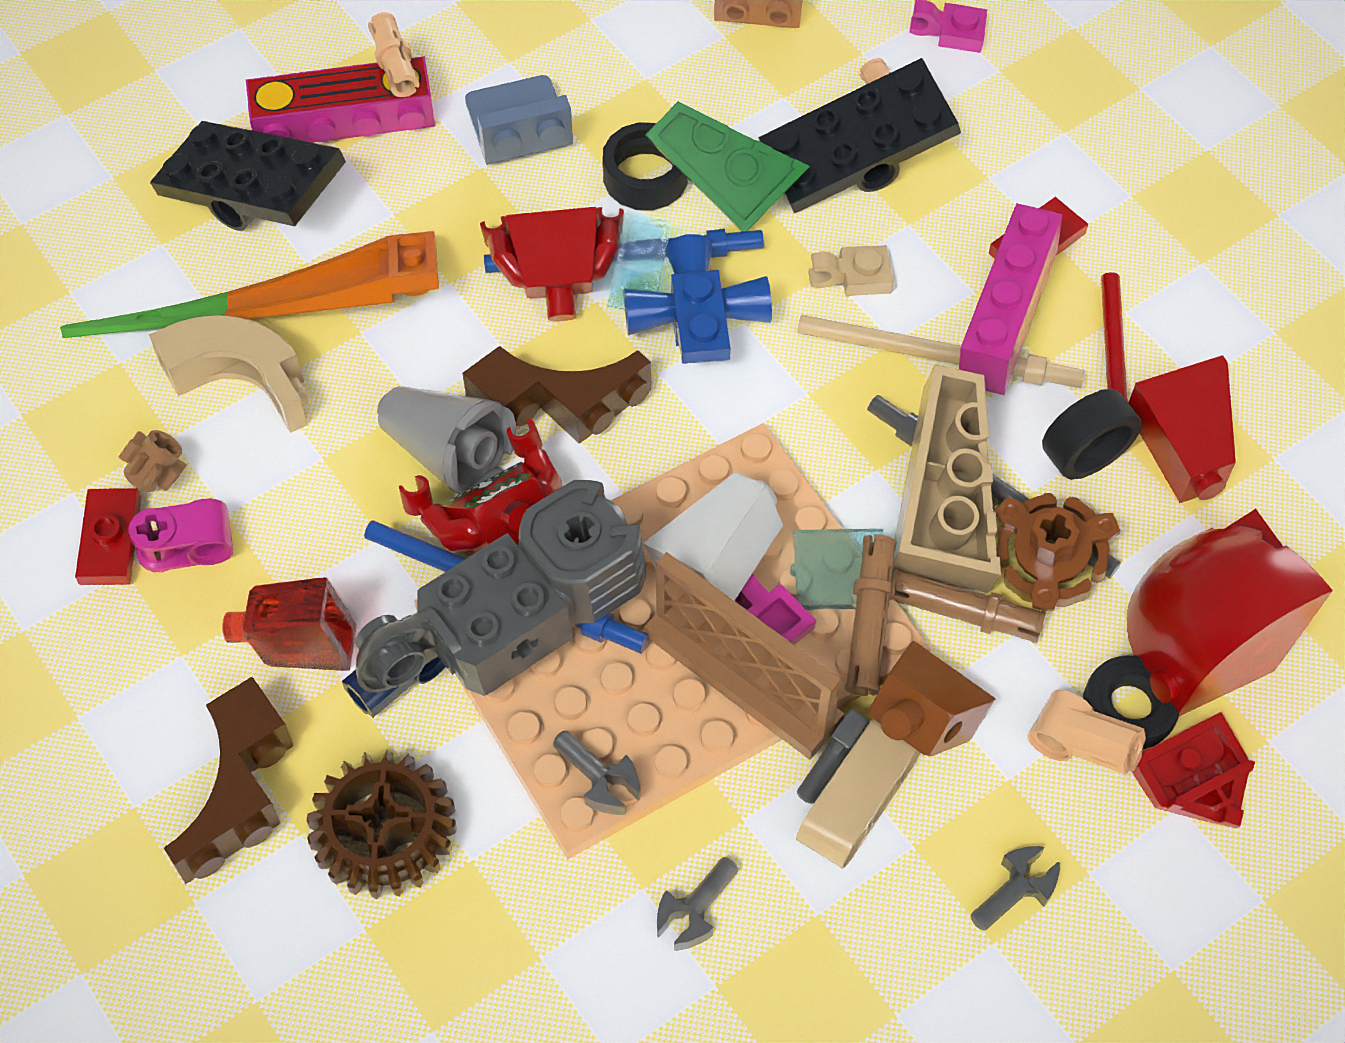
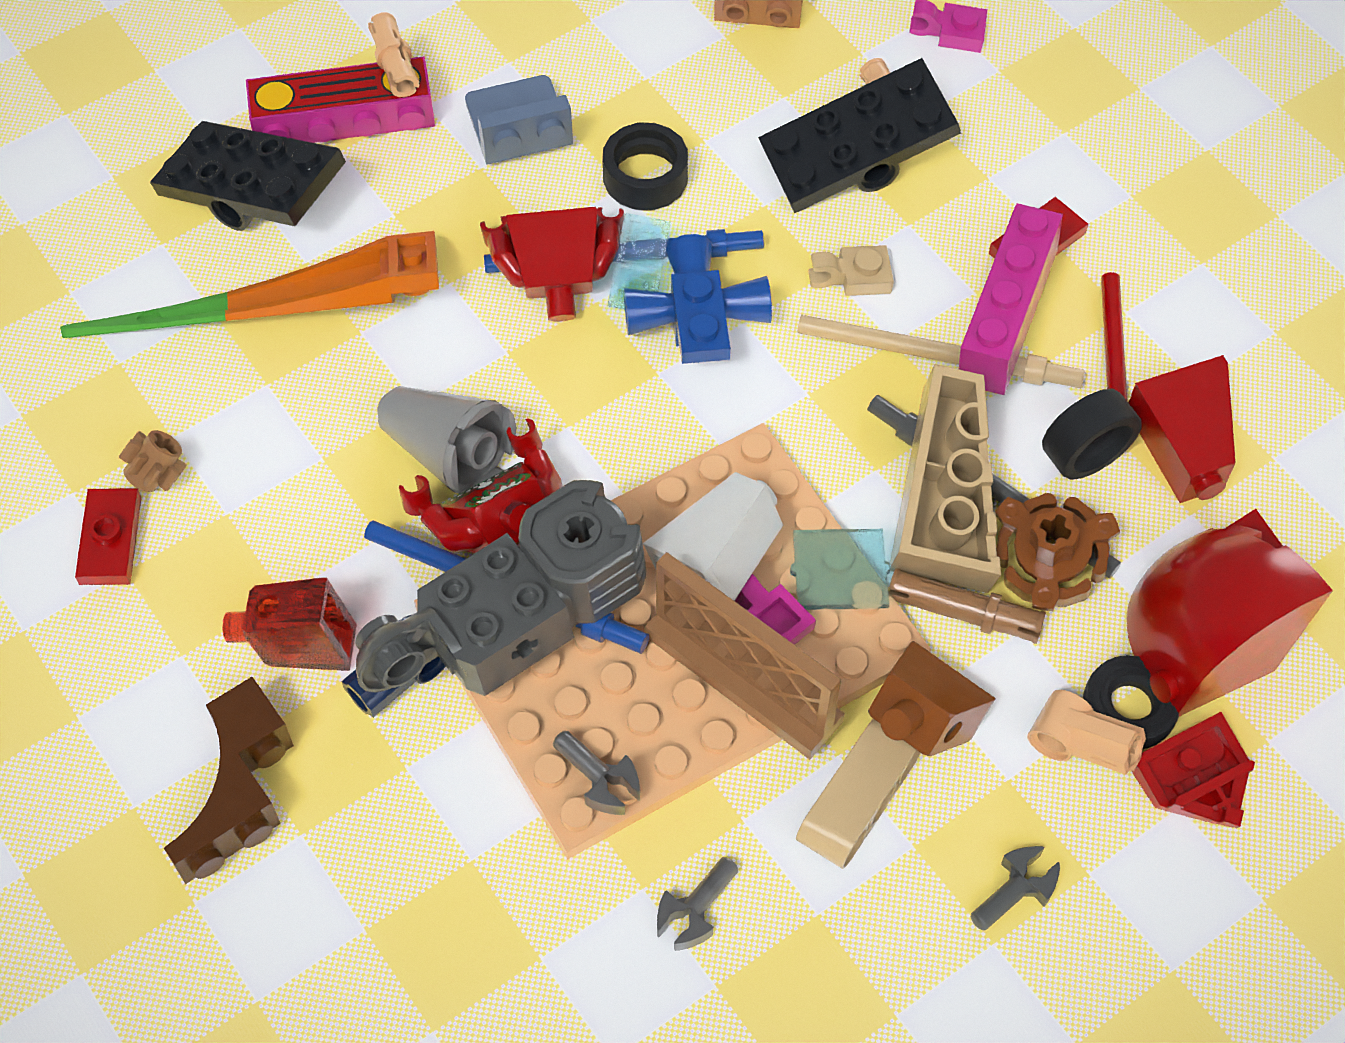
dark pink piece [128,498,234,572] -> none
tan arch [149,315,309,433] -> none
reddish brown gear [306,750,457,899] -> none
reddish brown arch [462,346,651,444] -> none
green wing [645,101,810,232] -> none
dark grey bar [796,708,870,804] -> none
medium nougat pin [845,534,897,696] -> none

